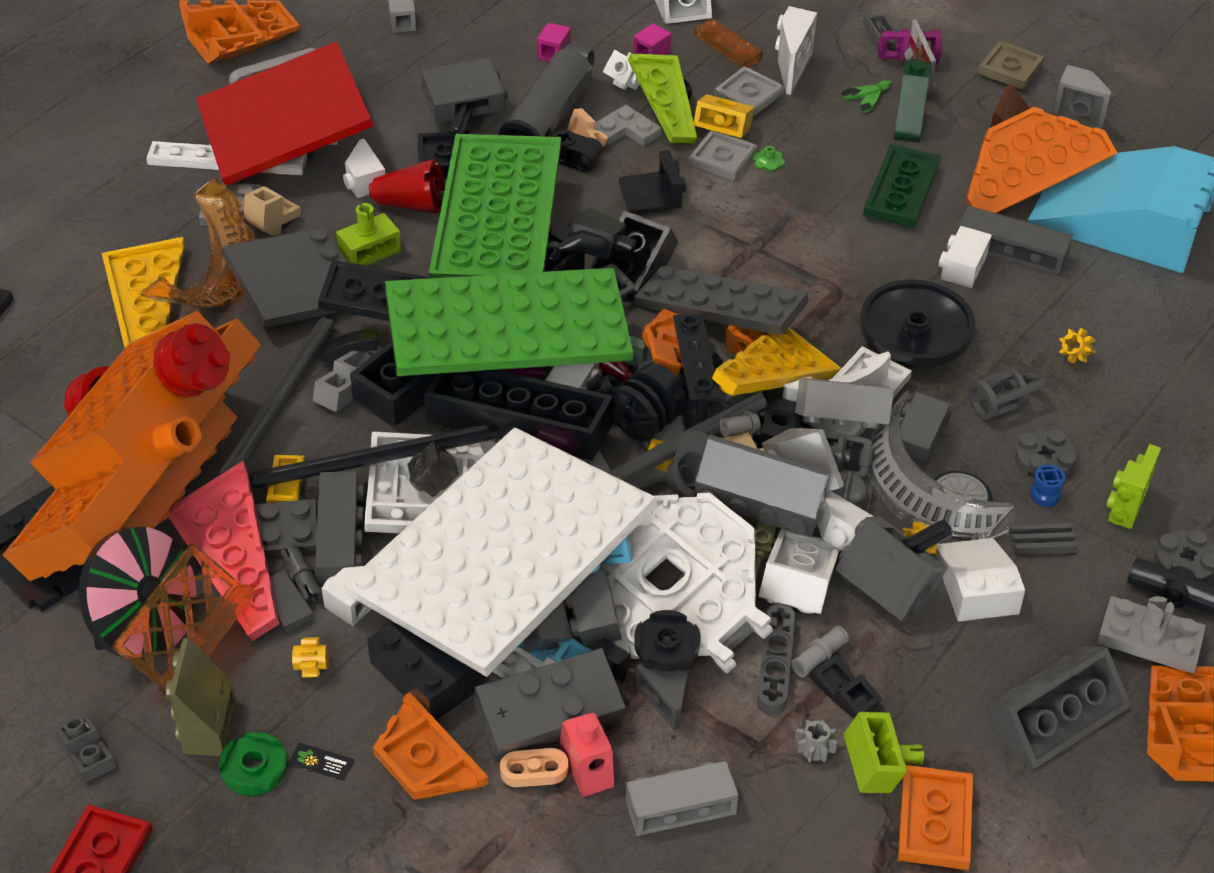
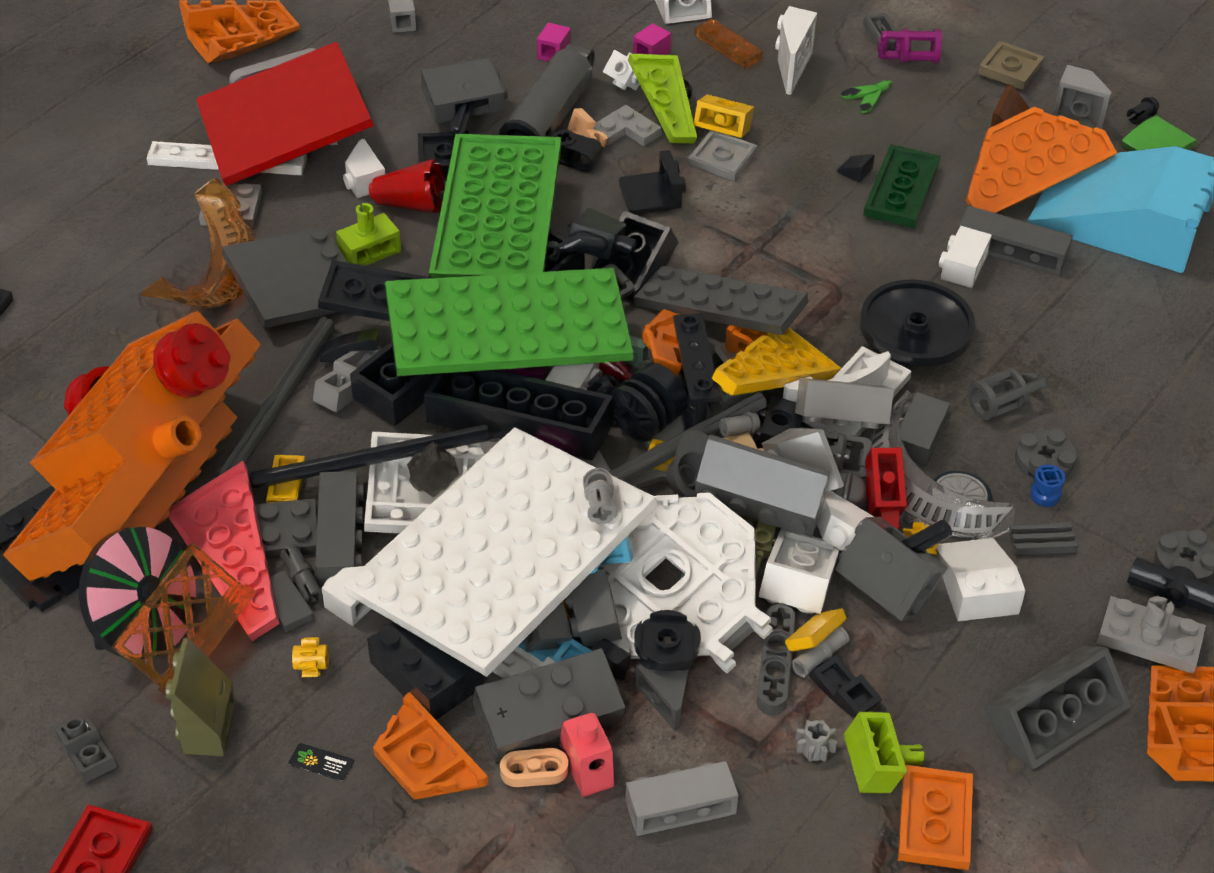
yellow wing [102,237,185,348] -> none
green tile [218,732,288,796] -> none
tan brick [244,186,301,236] -> none
light grey plate [714,66,784,117] -> none
bright green plant [753,146,785,172] -> none
dark green slope [894,59,930,143] -> none
flag [904,19,938,93] -> none
yellow gear [1059,328,1096,363] -> none
lime plate [1106,444,1161,529] -> none
none -> light grey connector [583,468,617,524]
none -> yellow tile [785,608,847,652]
none -> black slope [837,154,875,182]
none -> red hinge [865,447,907,530]
none -> bright green slope [1122,115,1197,151]
none -> black pin [1127,97,1159,124]

